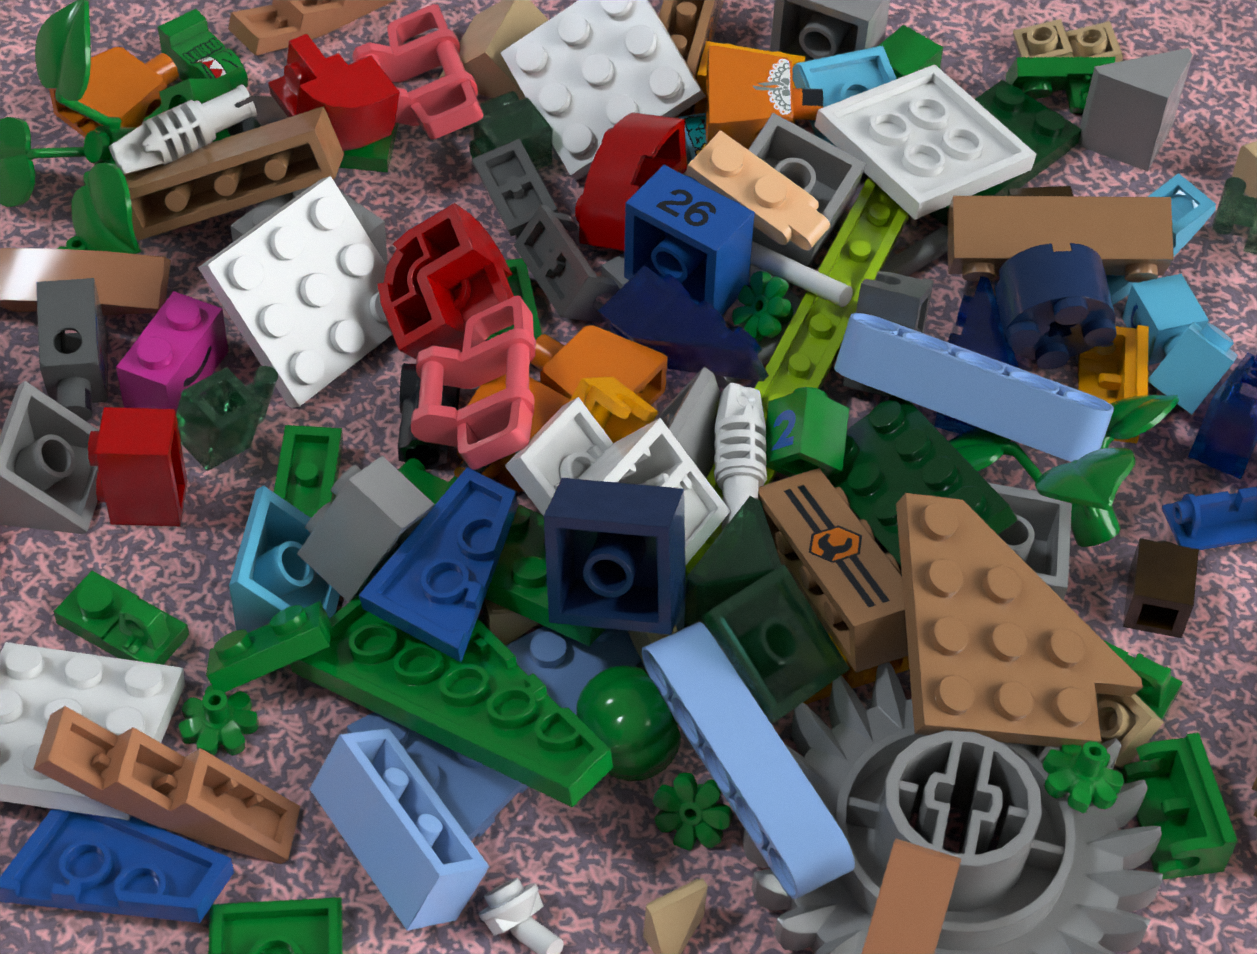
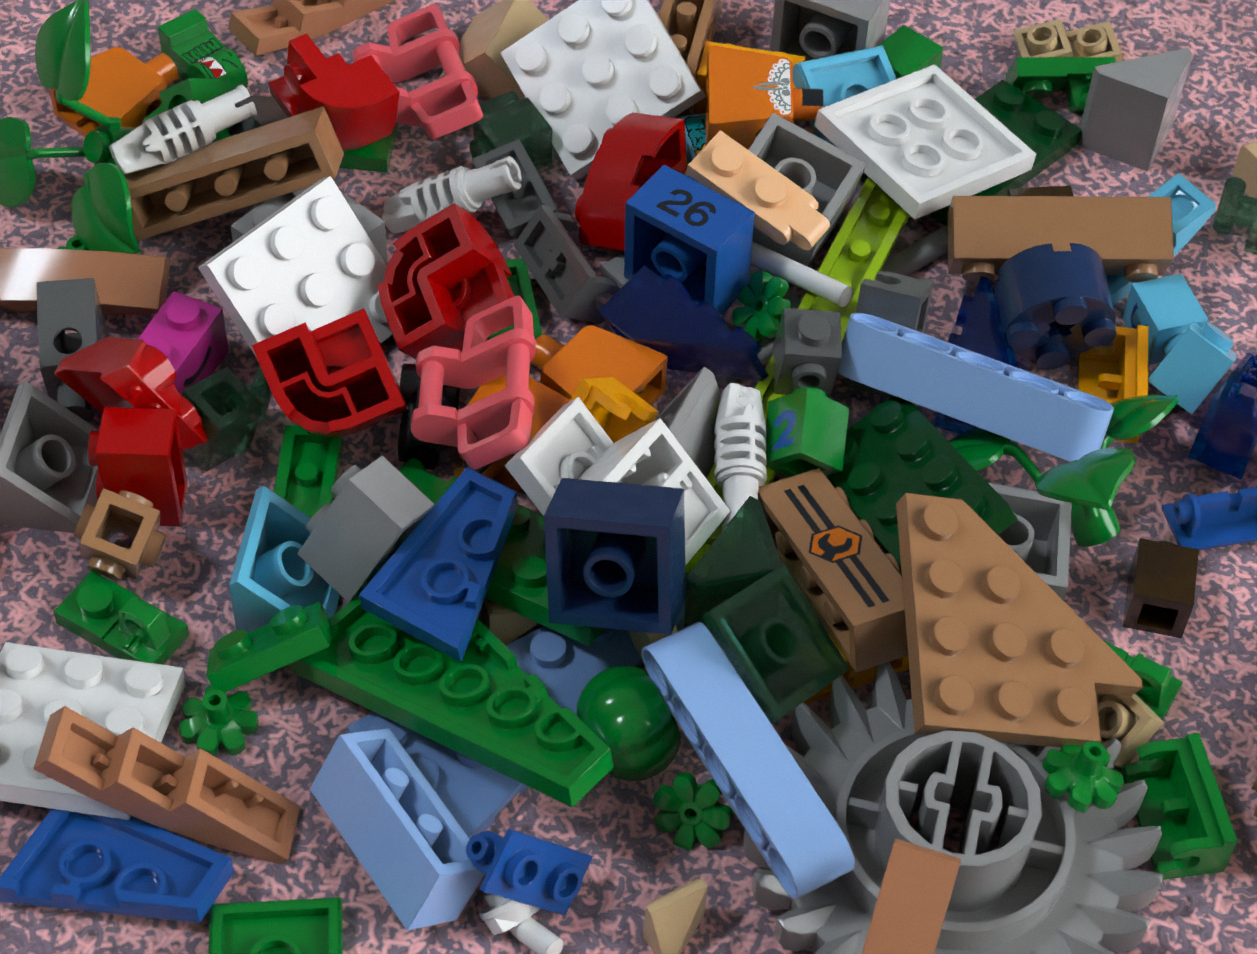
none -> red slope [54,337,209,450]
none -> medium nougat brick [74,488,166,581]
none -> red brick [252,308,408,438]
none -> white hinge [382,156,522,234]
none -> blue hinge [466,828,593,915]
none -> dark grey brick [773,308,842,398]

